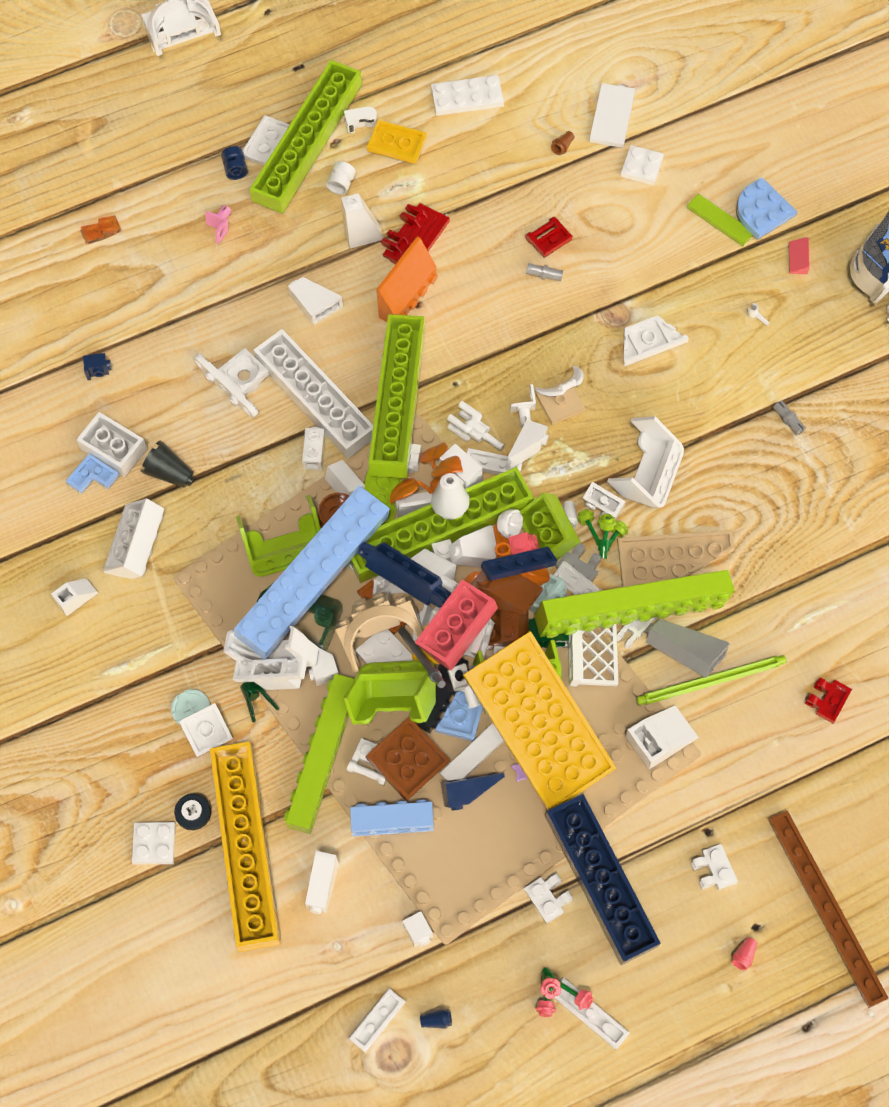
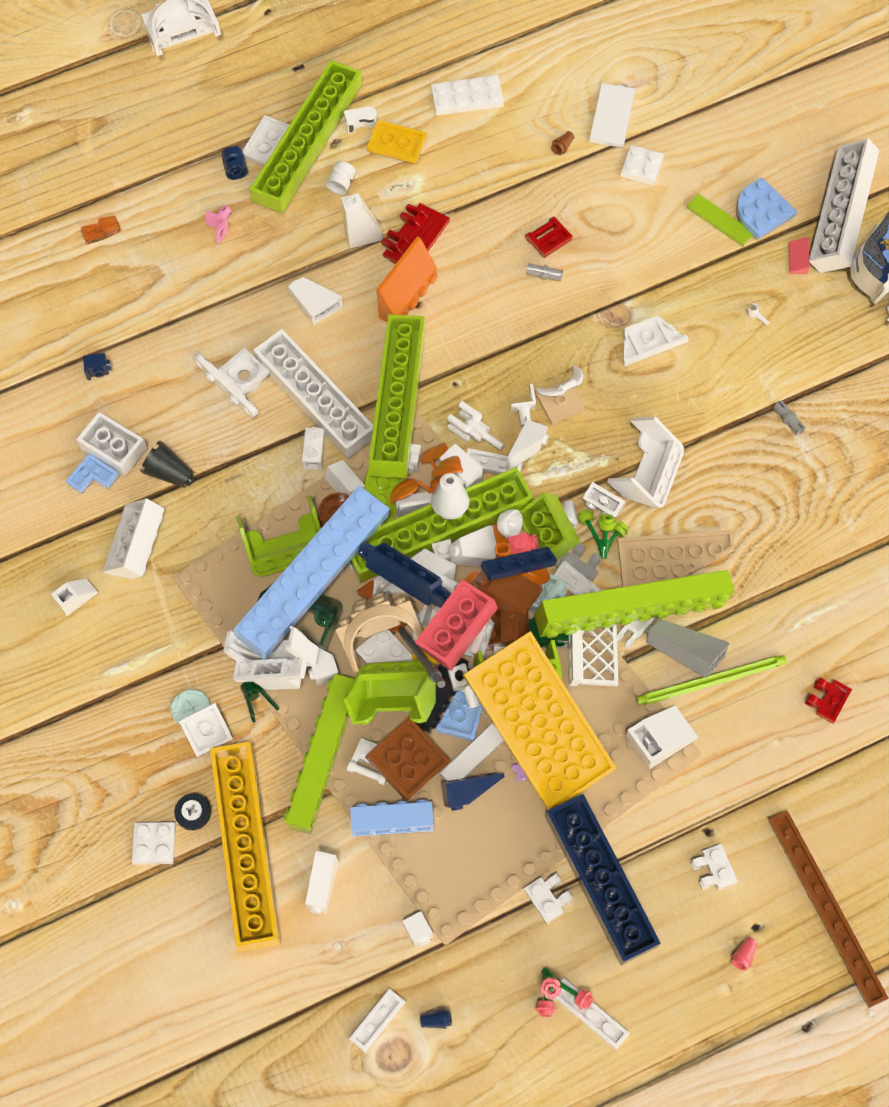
none -> white brick [809,138,879,273]

